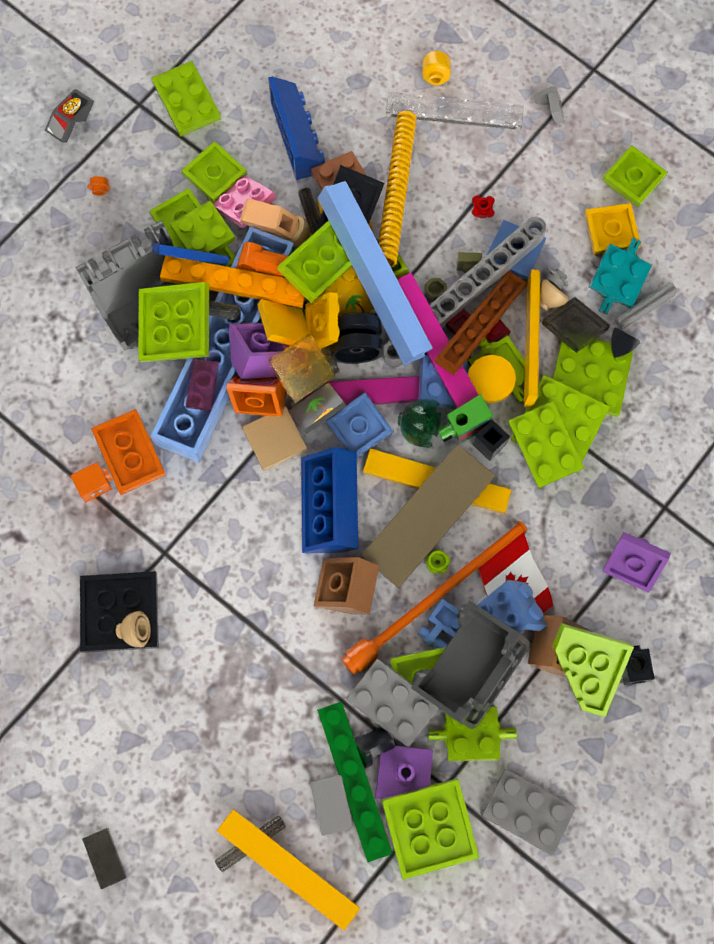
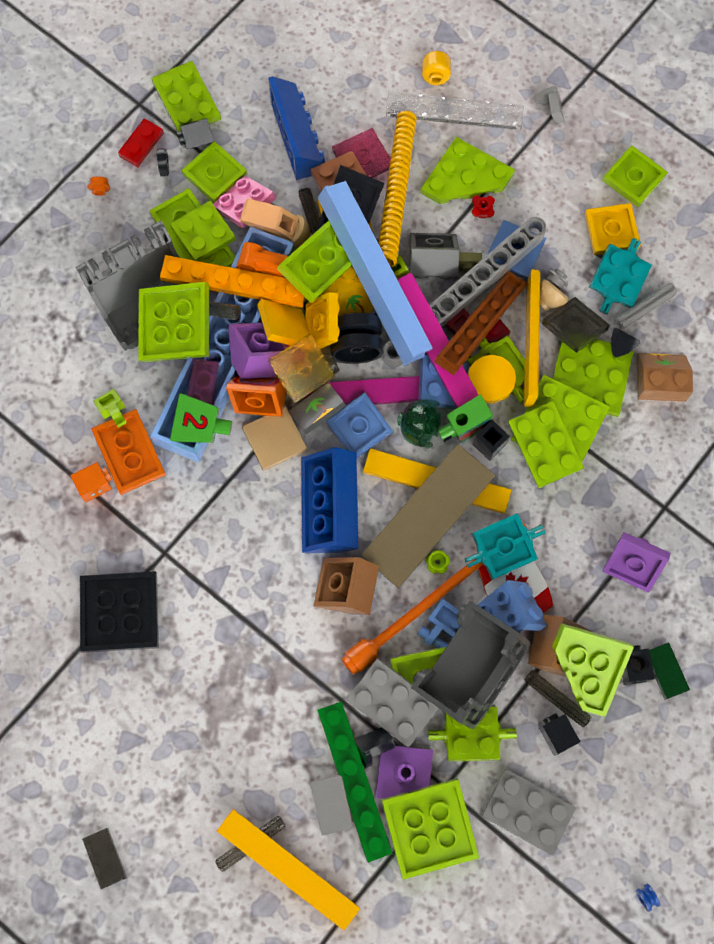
slope [45,89,94,143] -> none
tan brick [116,611,151,647] -> none
blue tile [152,243,229,266] -> none
olive tile [424,278,447,302] -> none
none -> lime plate [93,389,127,428]
none -> red plate [118,118,164,168]
none -> black tile [157,148,169,177]
none -> bright green torso [170,393,232,443]
none -> brick [177,118,214,150]
none -> clear pink tile [332,128,391,178]
none -> dark grey slope [410,233,459,279]
none -> lime plate [420,137,515,204]
none -> teal plate [464,513,545,580]
none -> clear smoke axle [525,670,591,727]
none -> black brick [539,713,581,756]
none -> blue bush [636,884,660,912]
none -> medium nougat slope [637,353,693,402]
none -> dark green tile [649,642,690,700]

